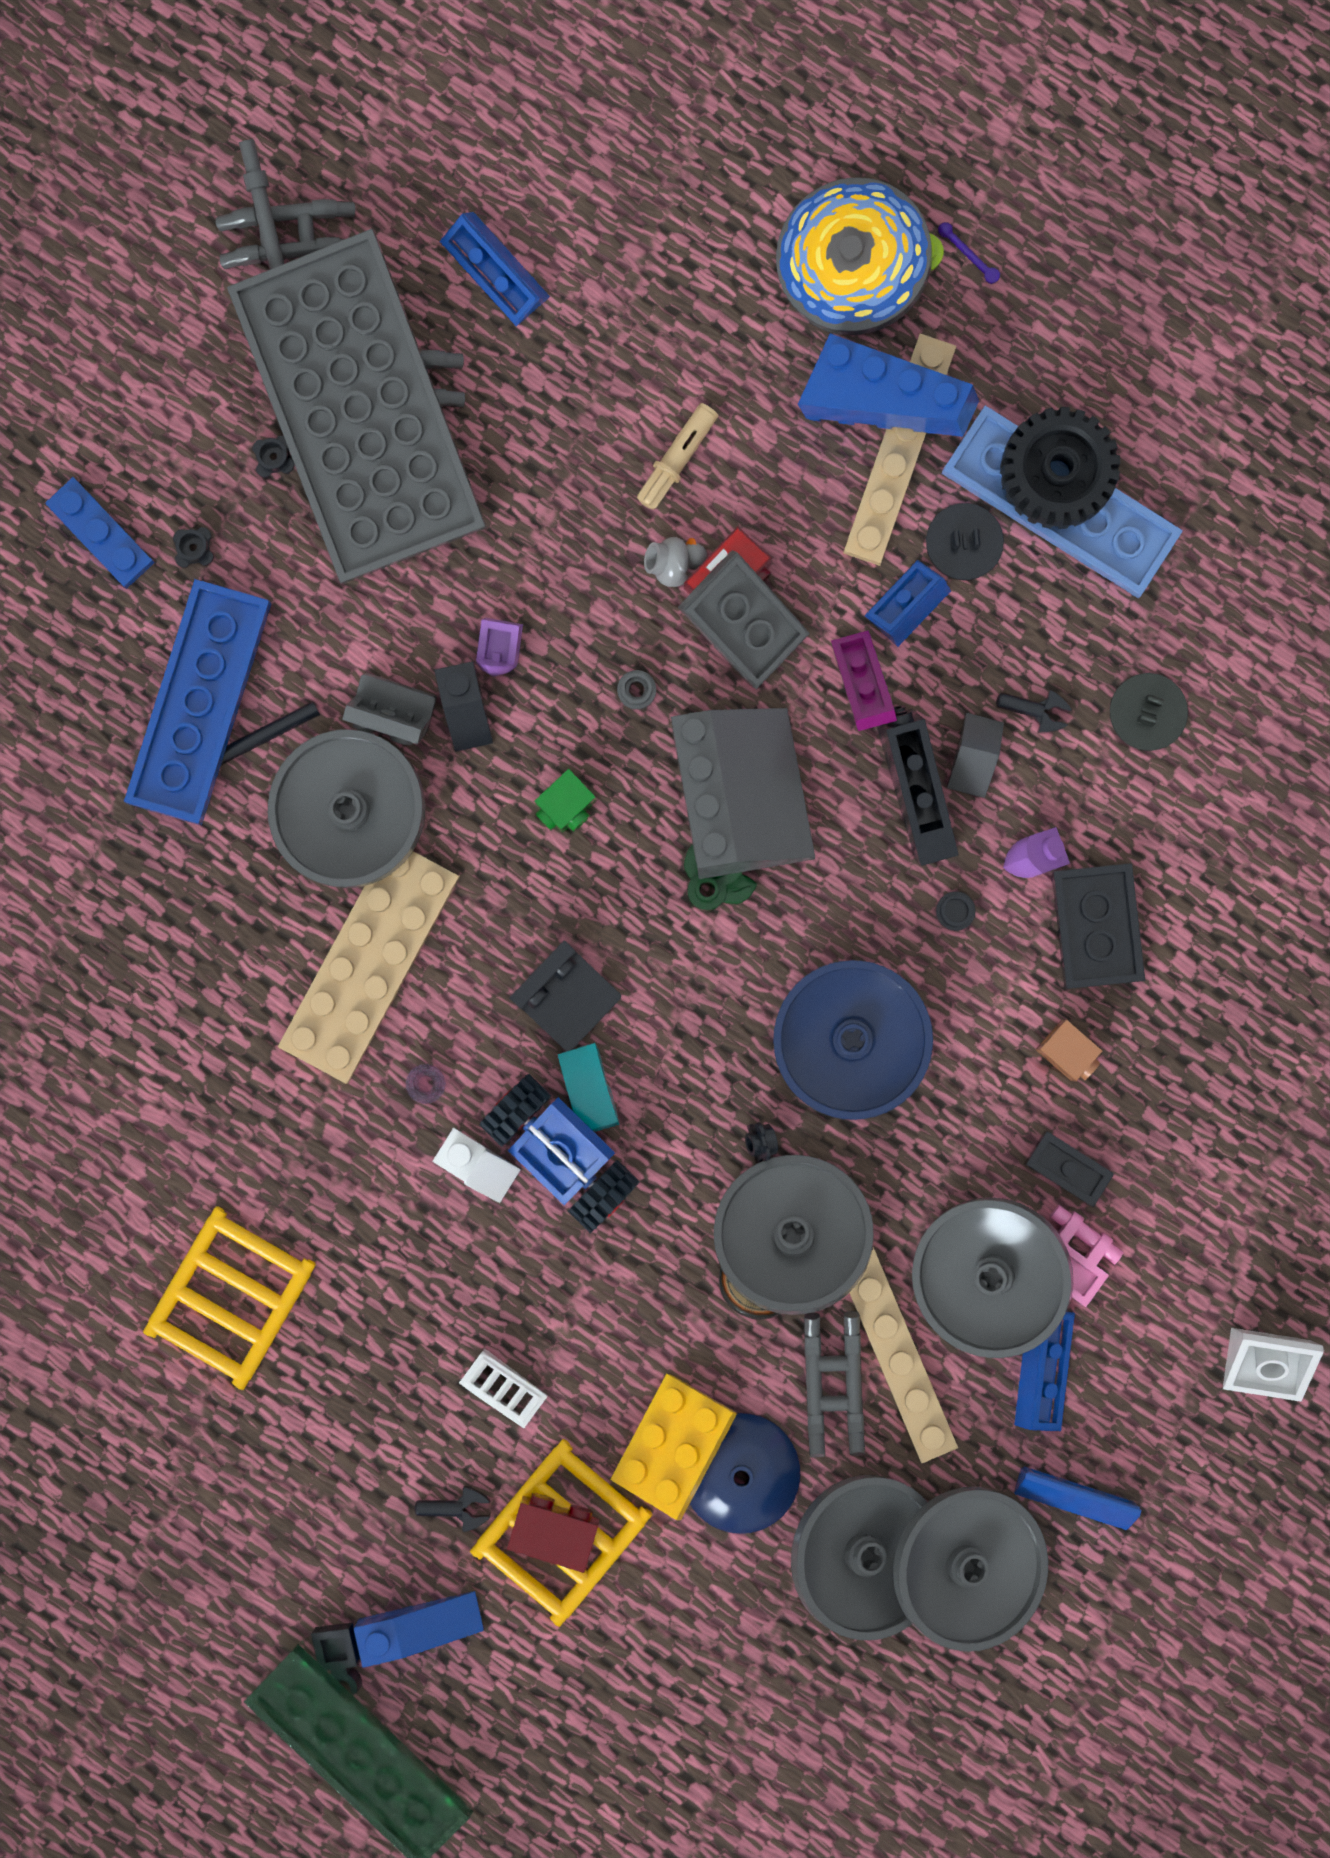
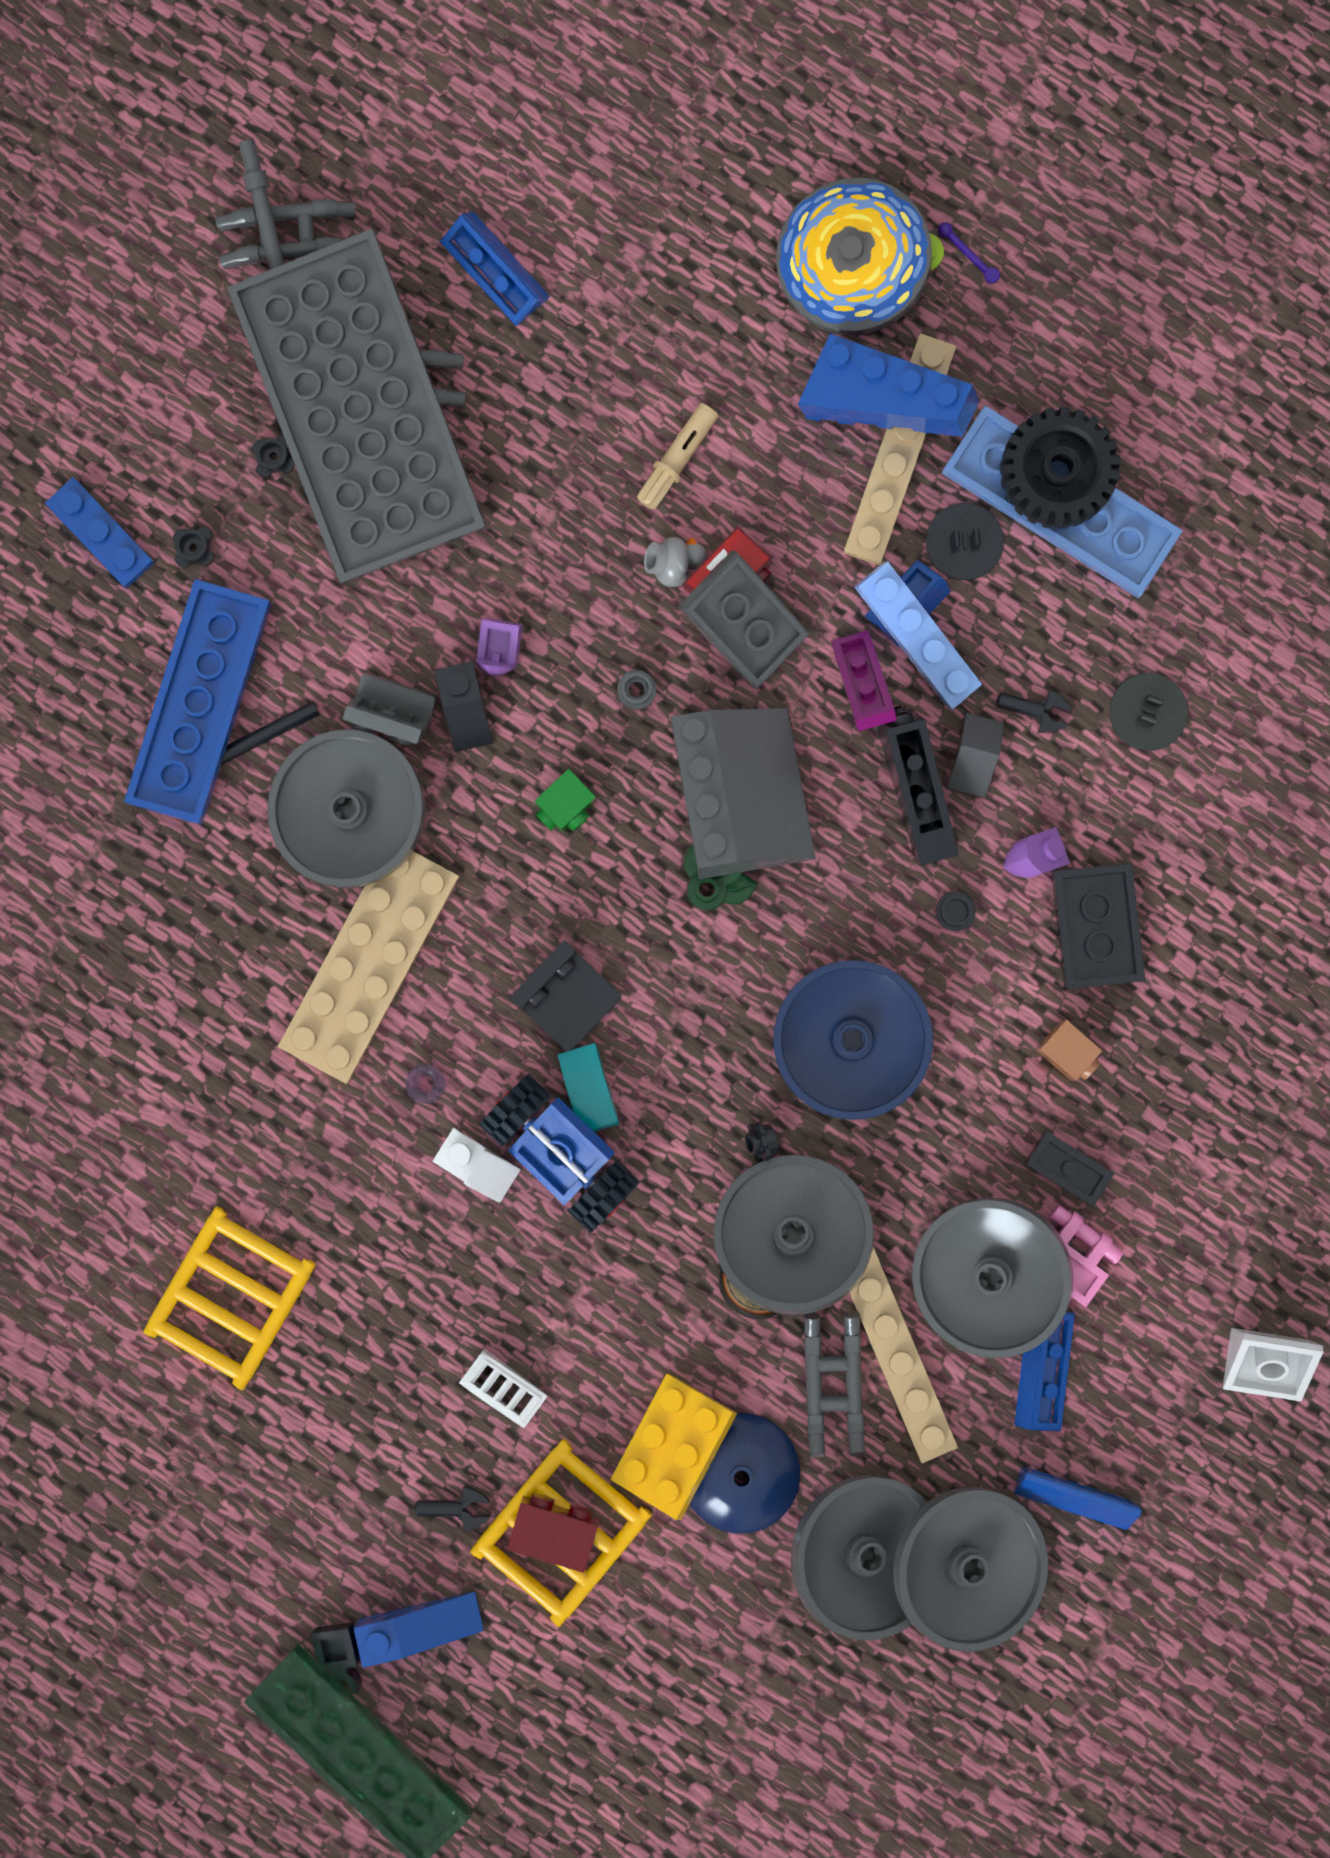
none -> light blue plate [854,562,982,710]

